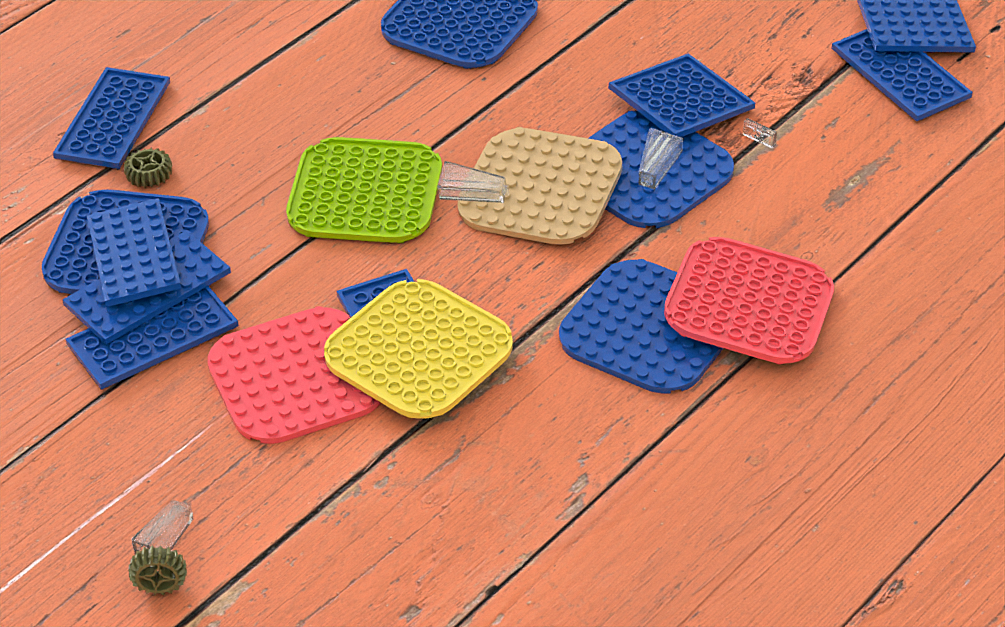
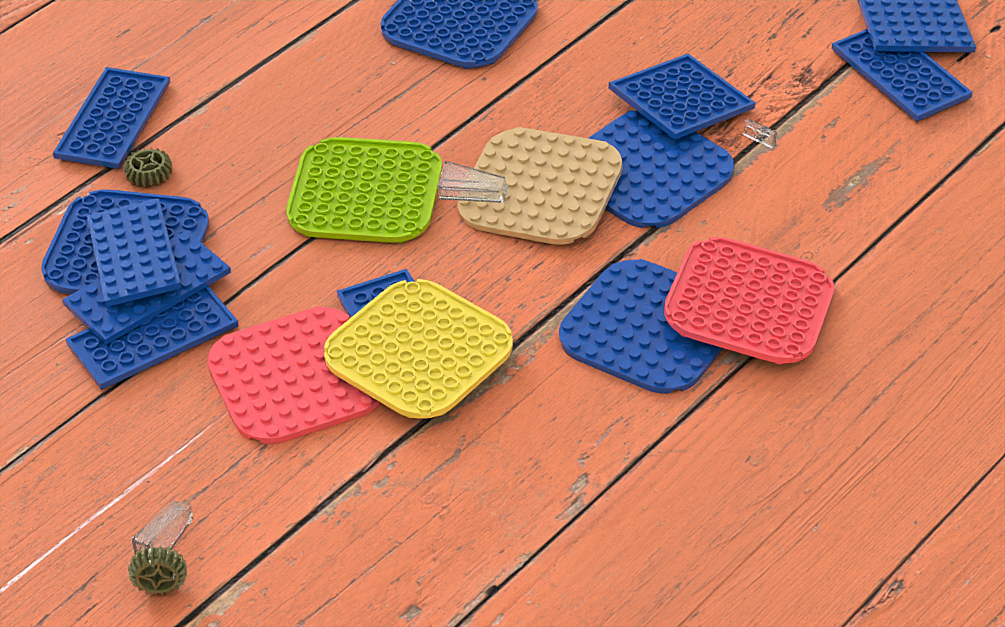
clear slope [639,128,683,190] -> none

